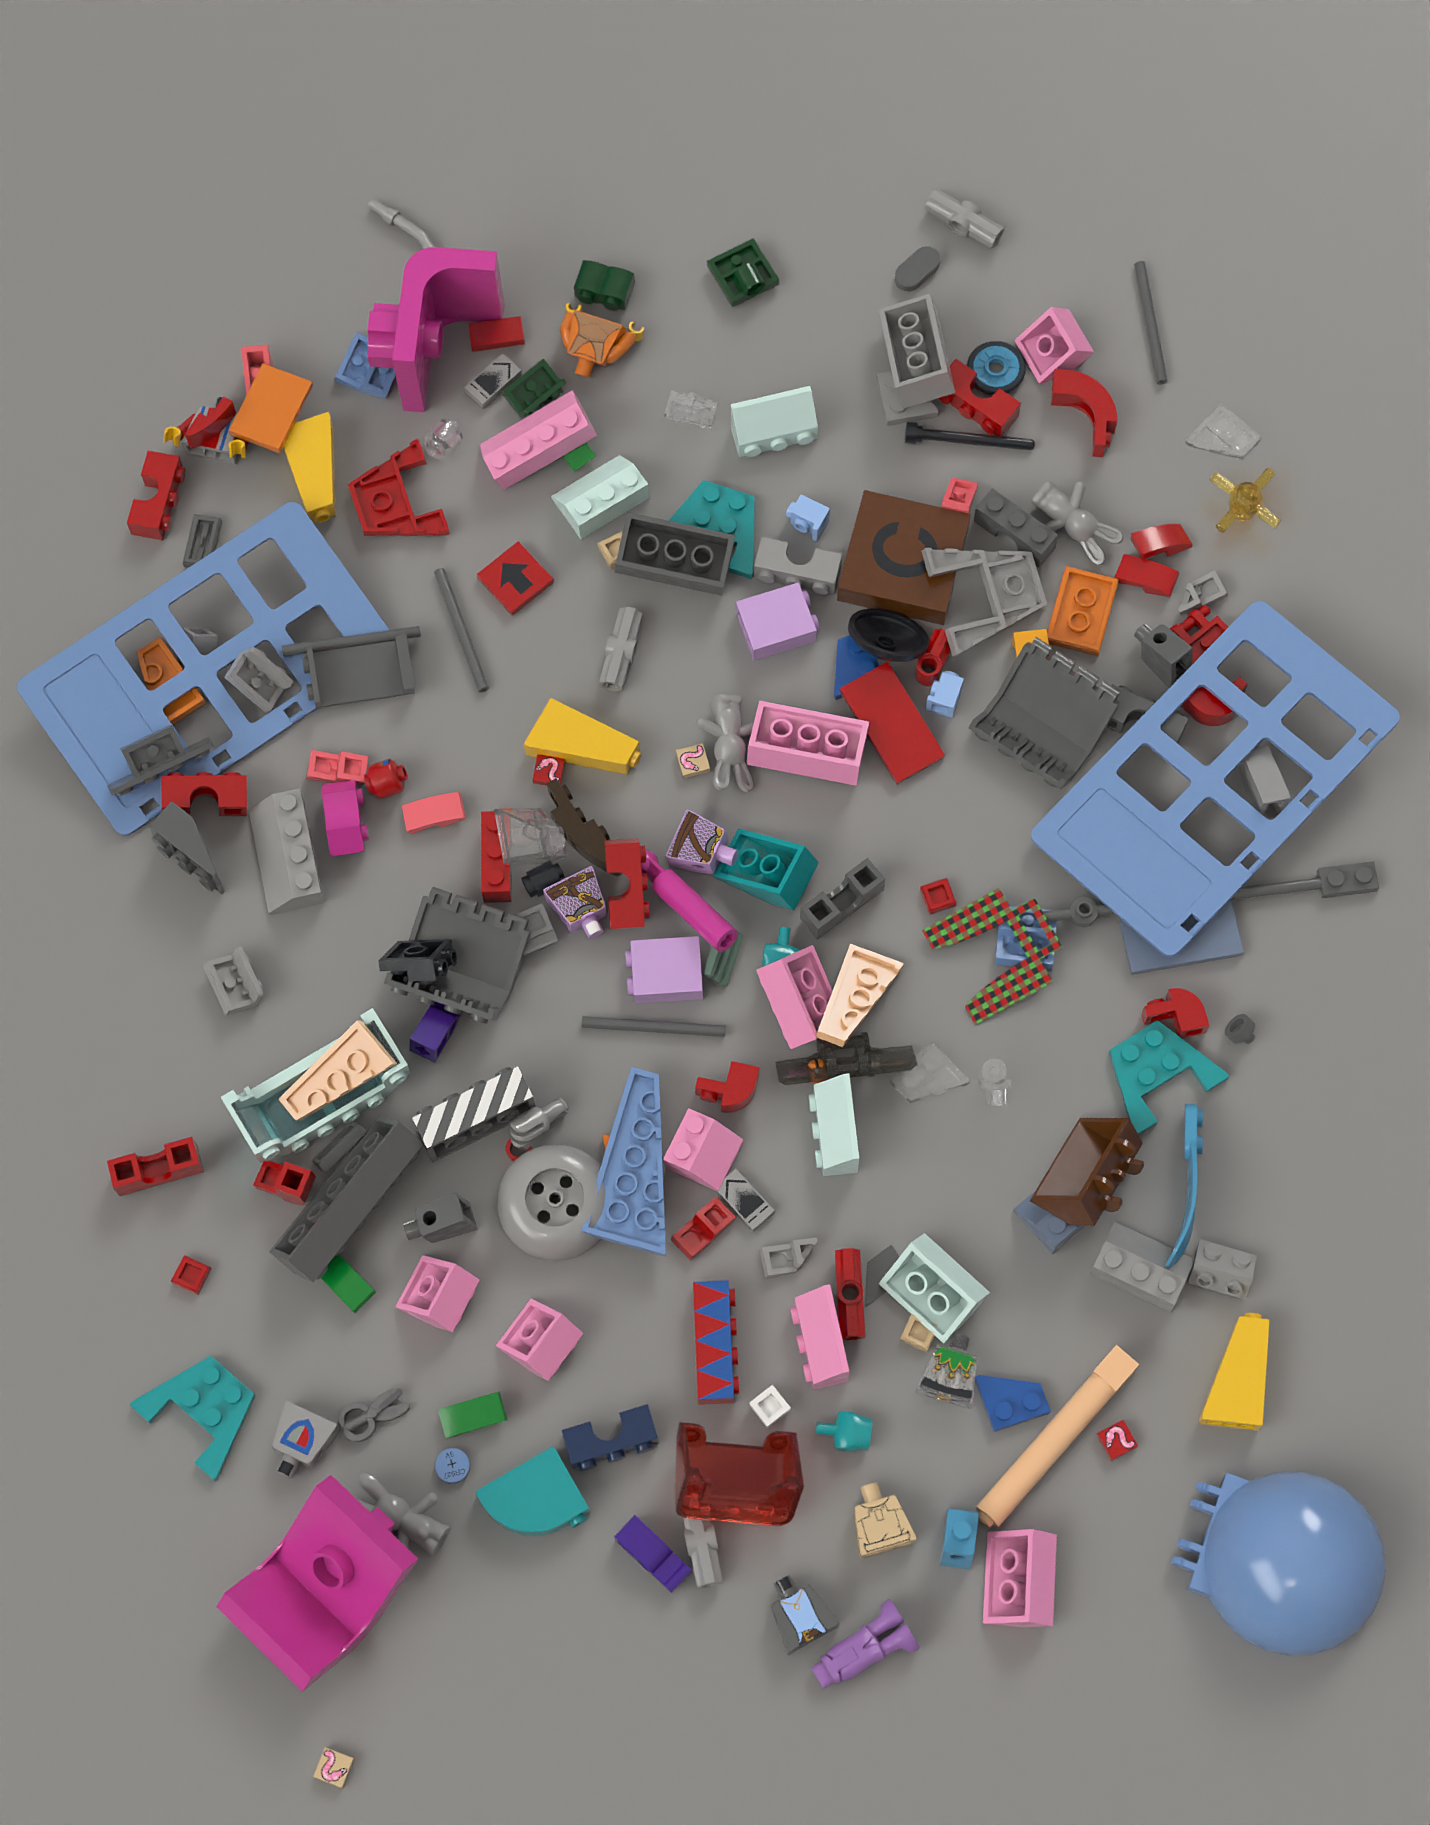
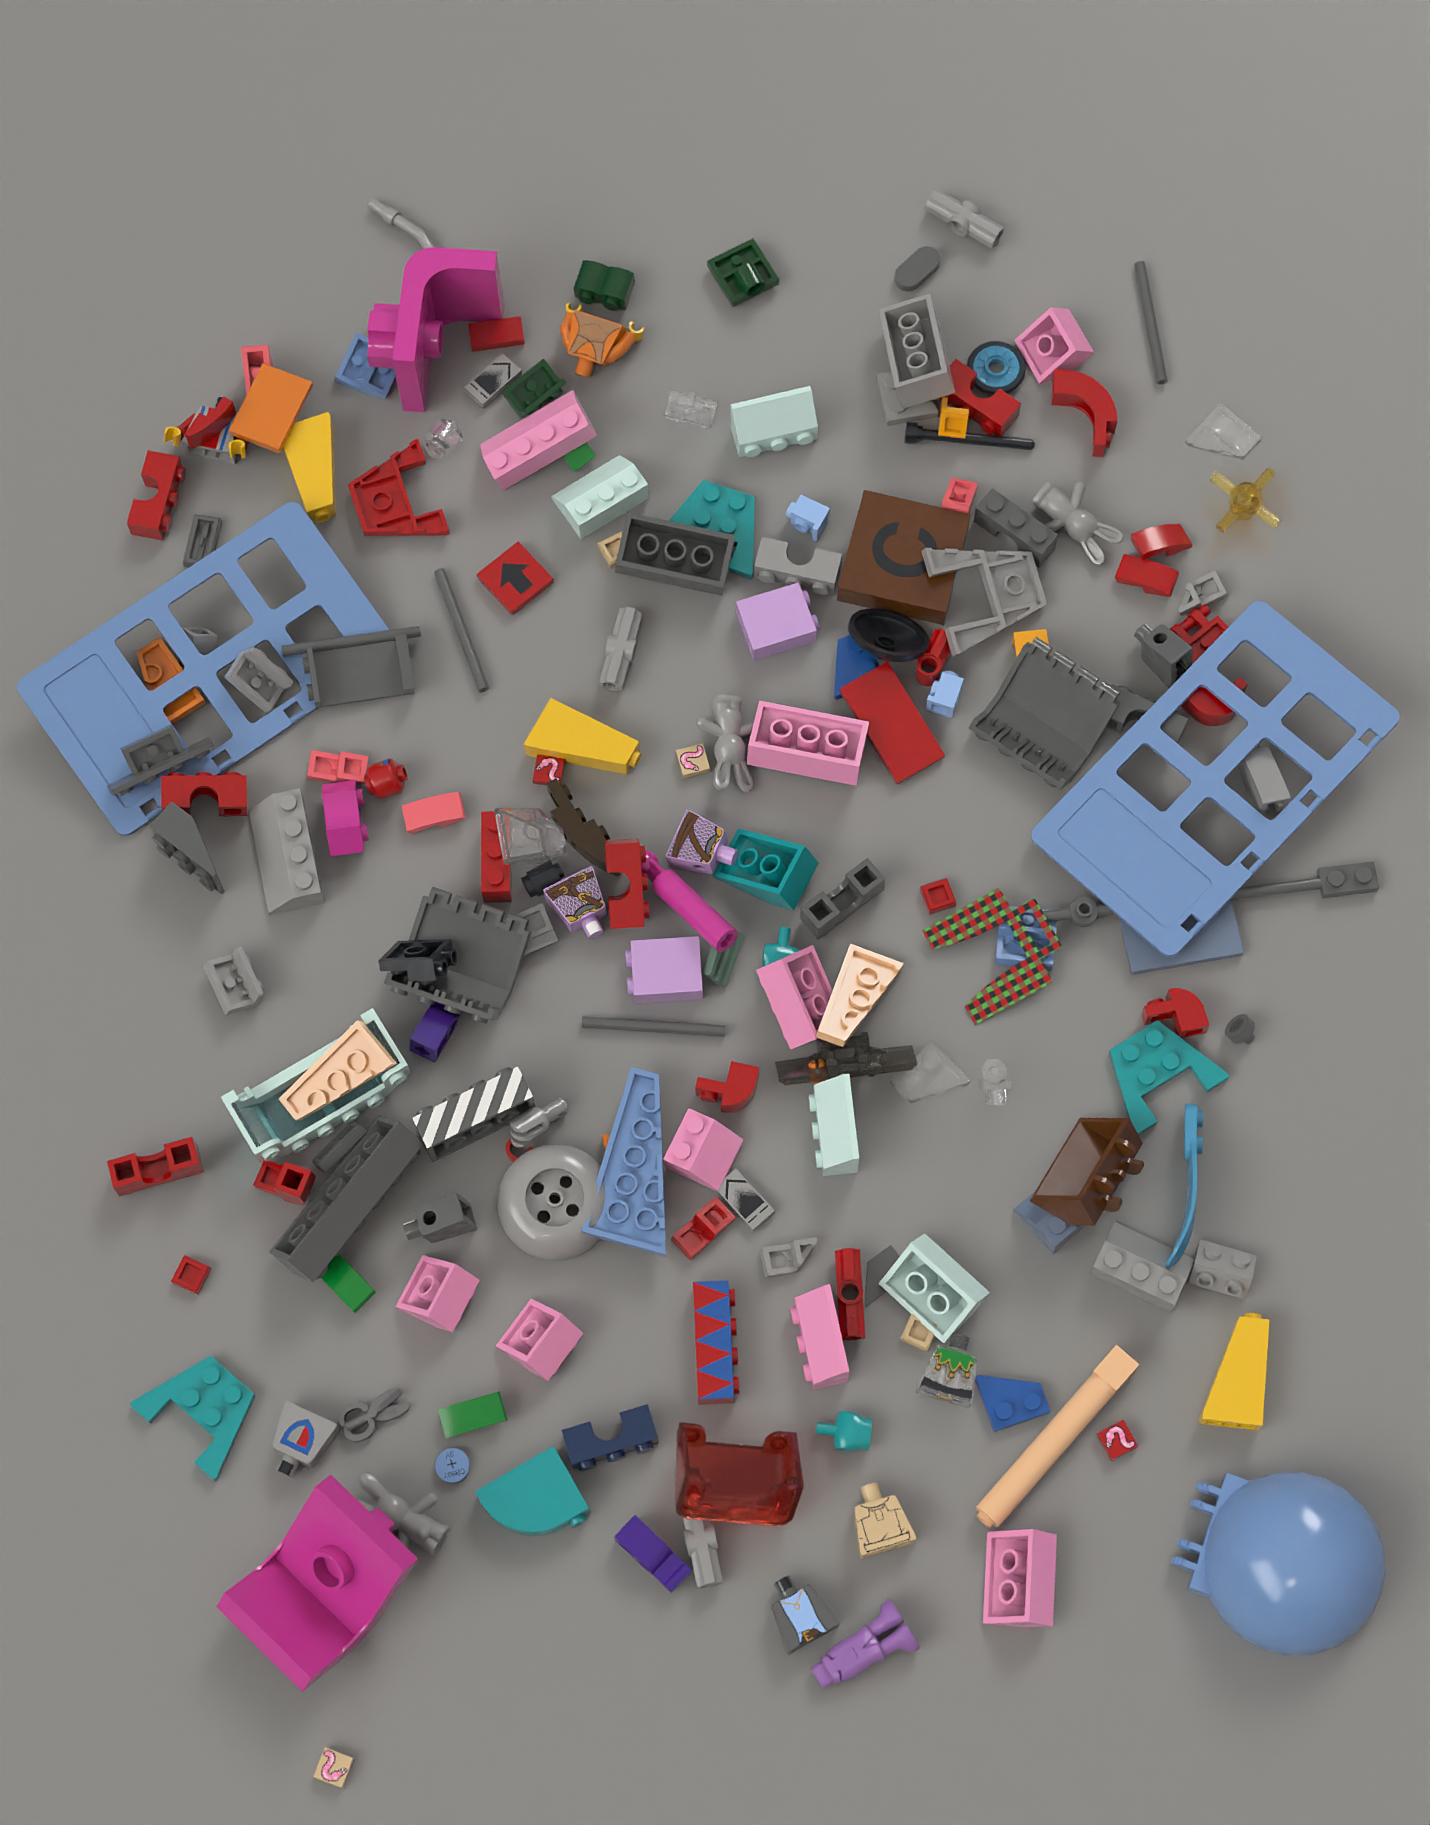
white plate [749,1385,791,1428] -> none
dark azure torso [940,1508,979,1570] -> none
orange tile [1047,566,1119,656] -> none
none -> light orange panel [938,397,969,438]

